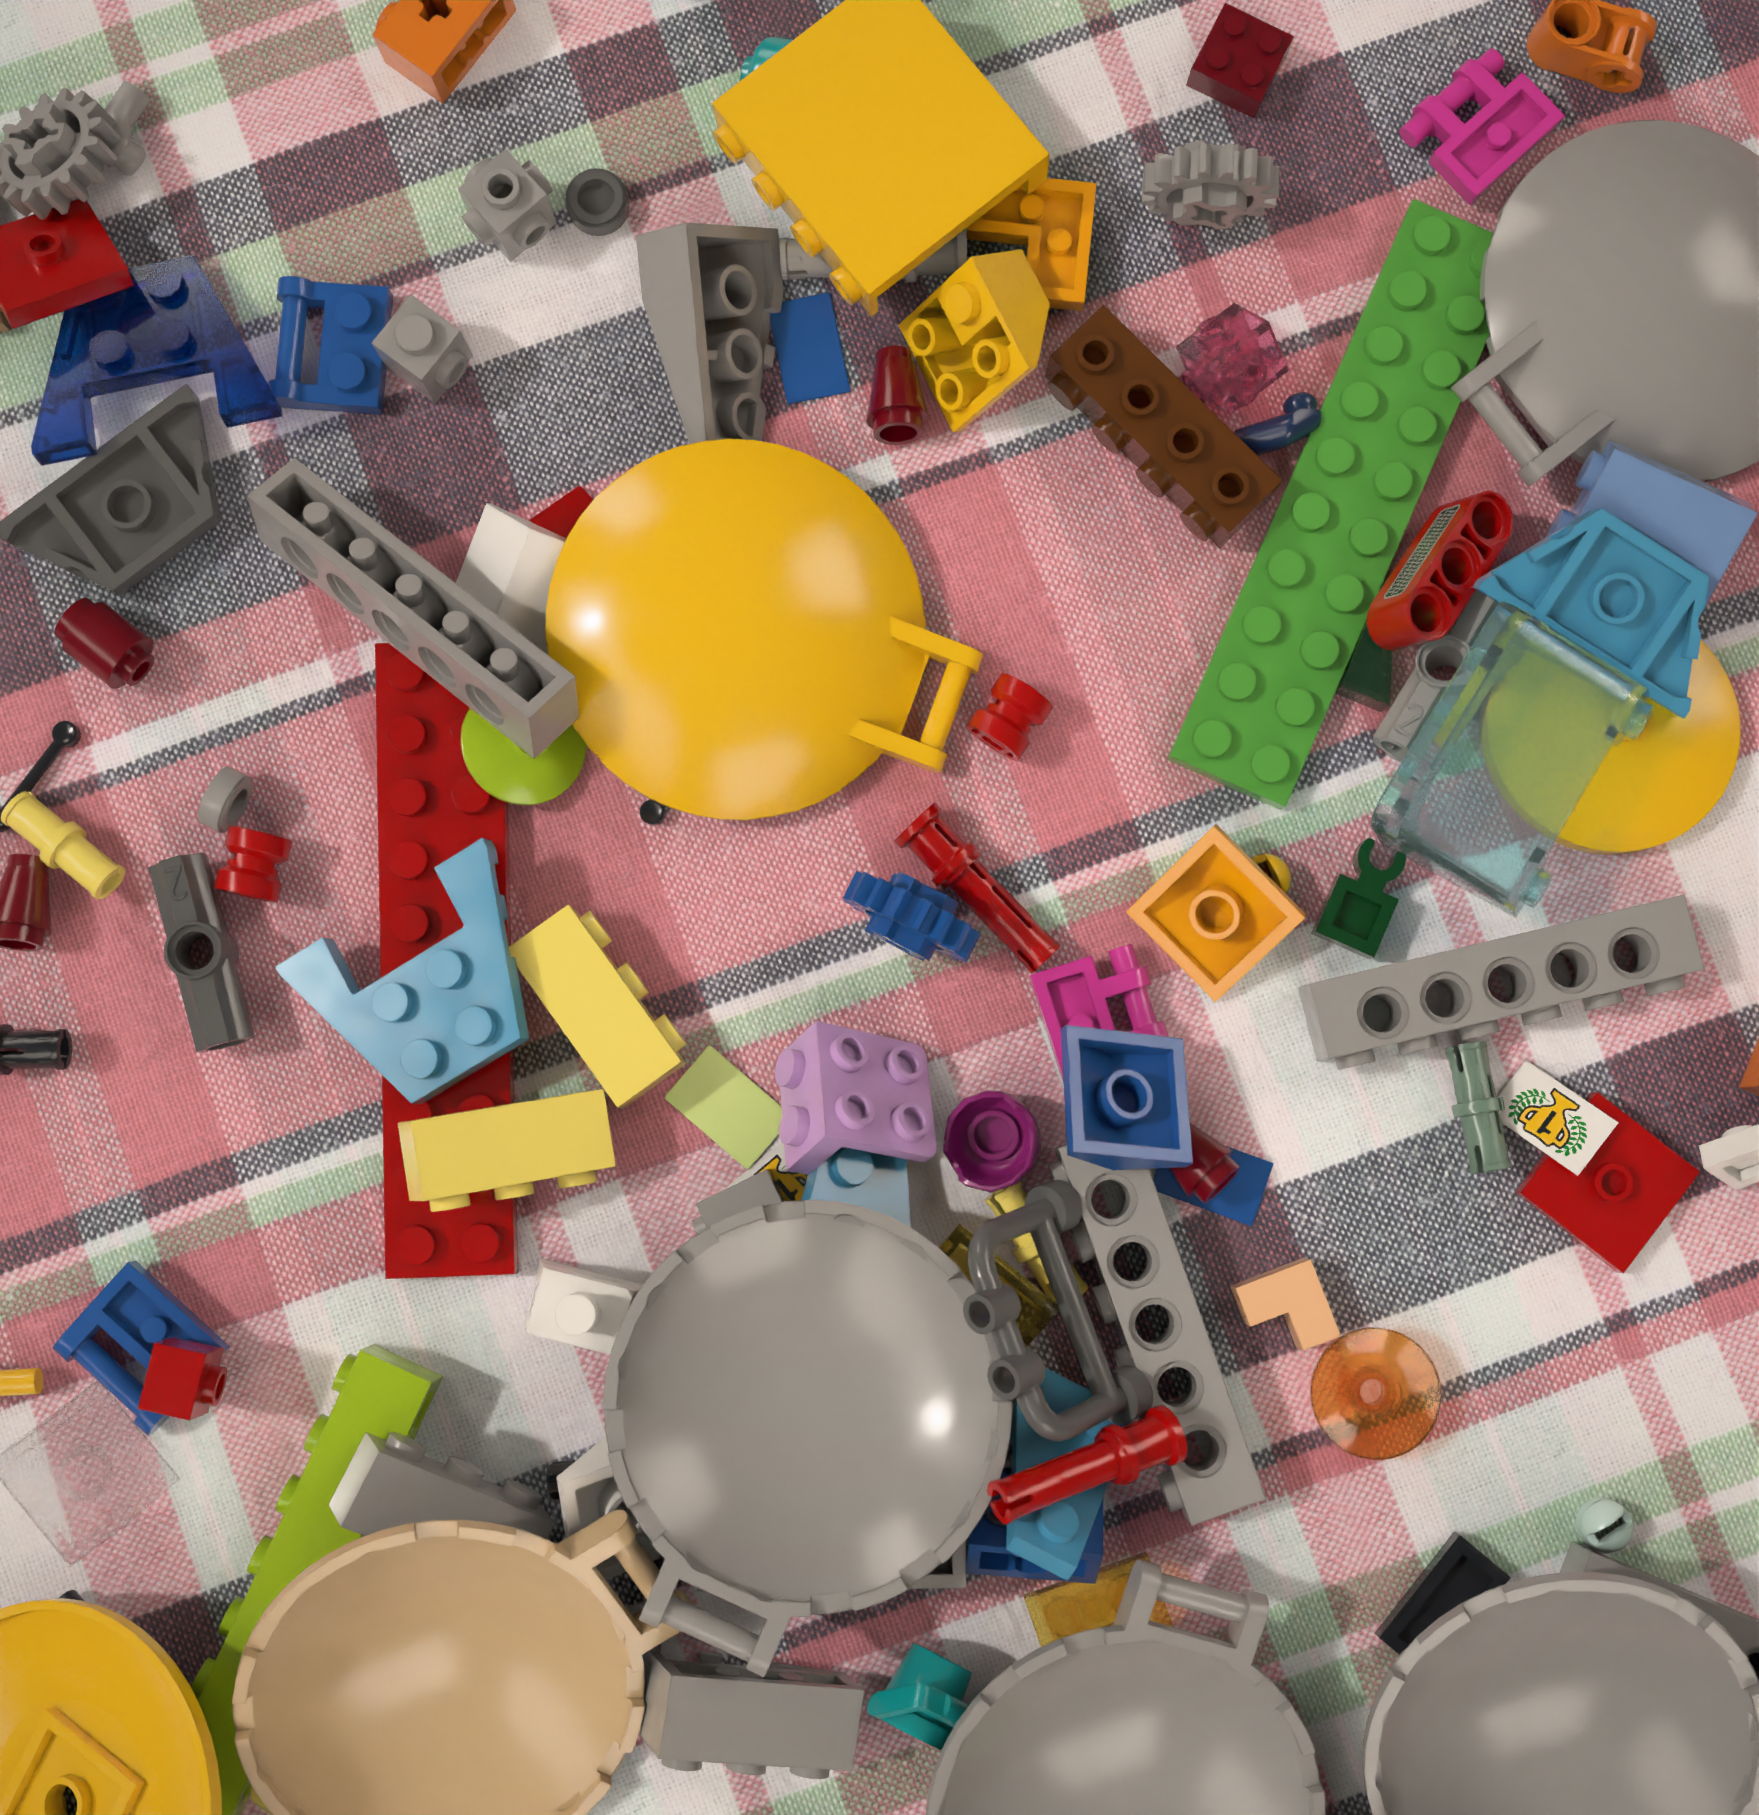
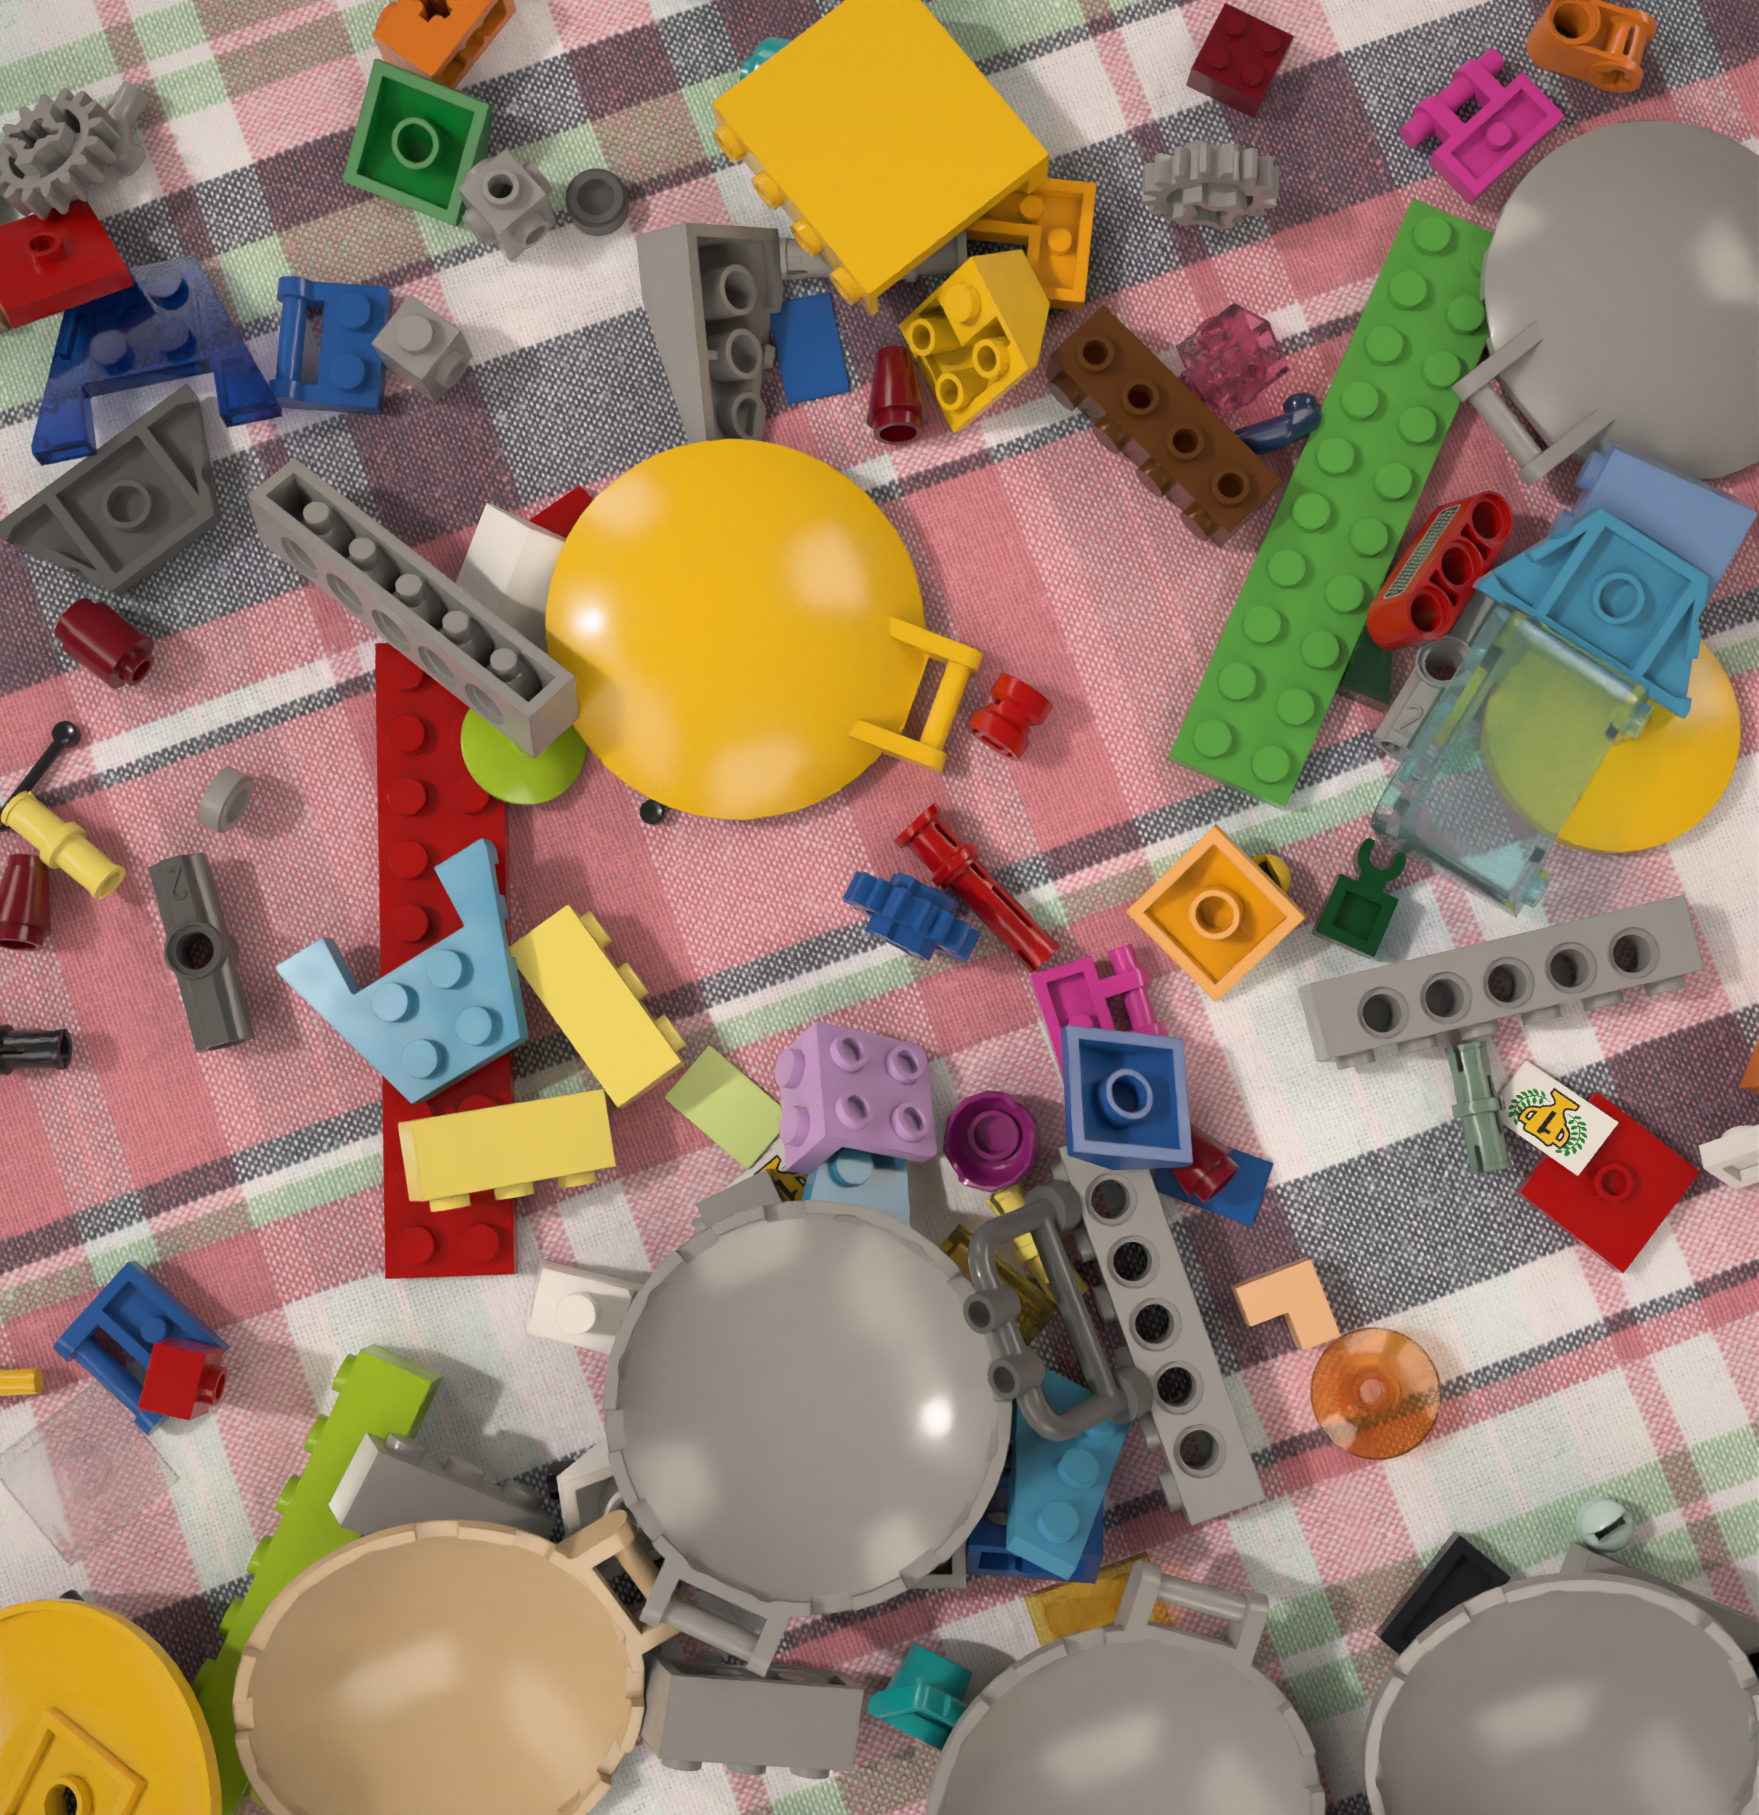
red wheel [214,826,293,903] -> none
red pin [987,1405,1187,1525] -> none
none -> green slope [342,59,493,226]

